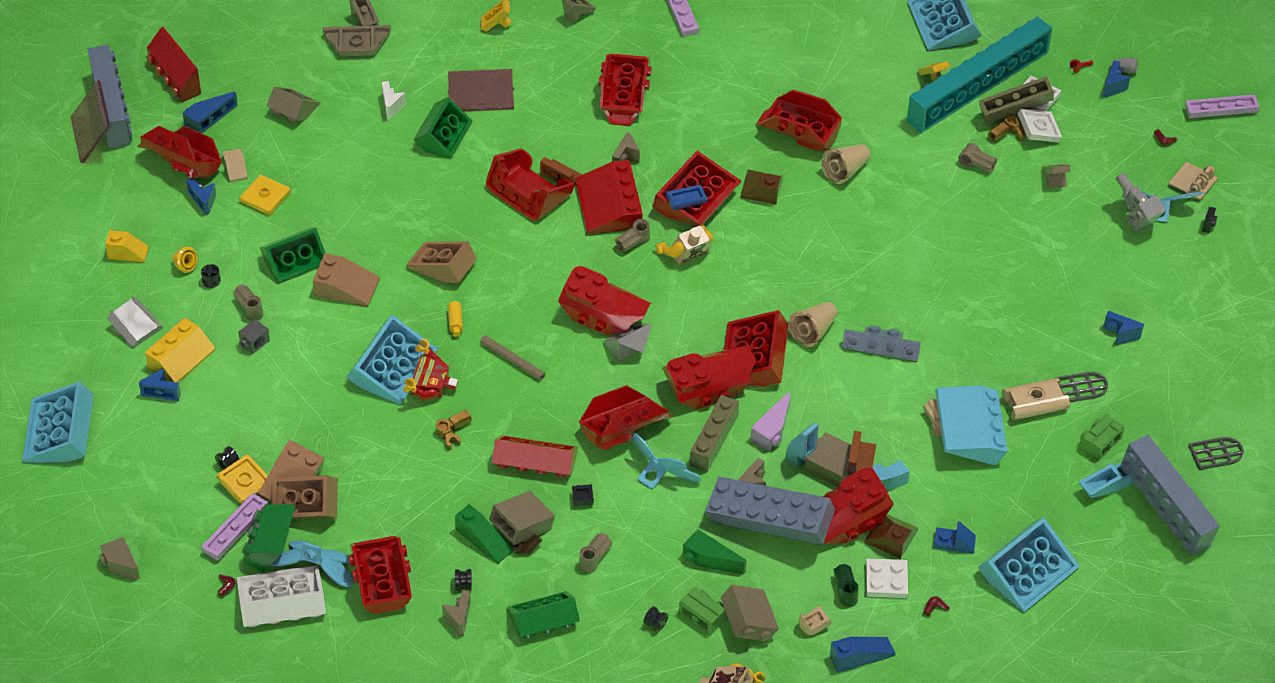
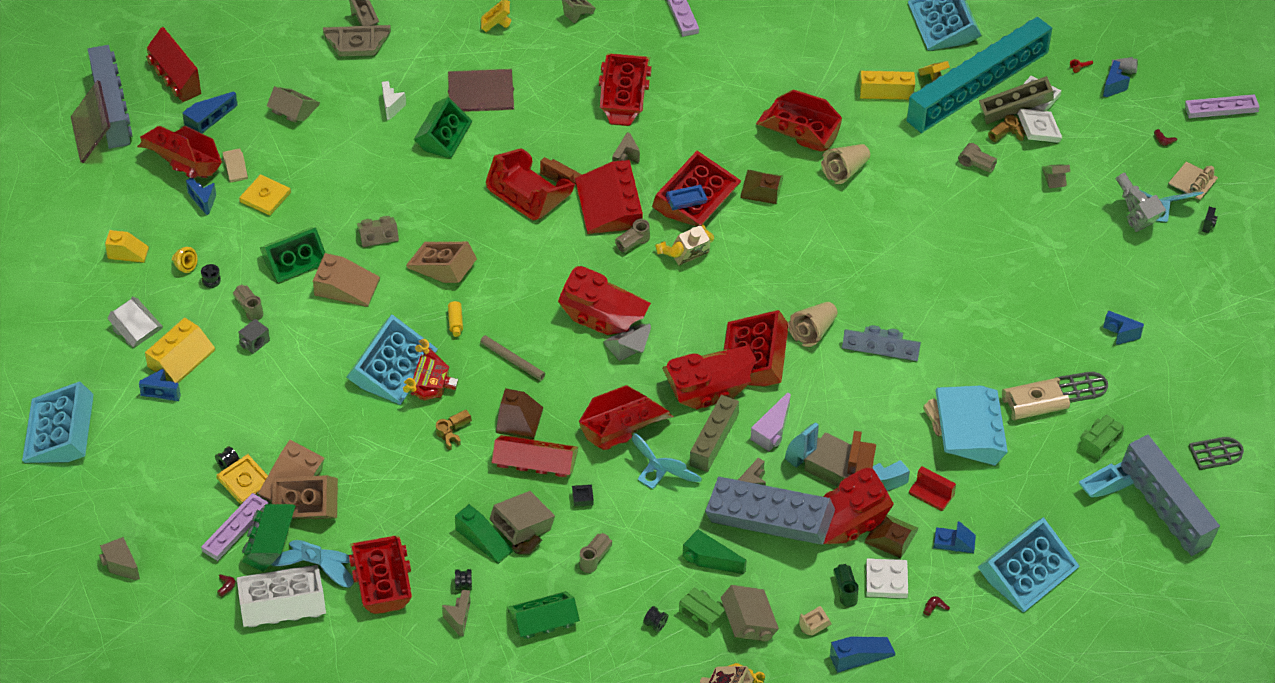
none -> dark tan bracket [357,216,399,247]
none -> reddish brown slope [496,388,543,439]
none -> yellow slope [859,71,915,100]
none -> red panel [909,466,956,511]

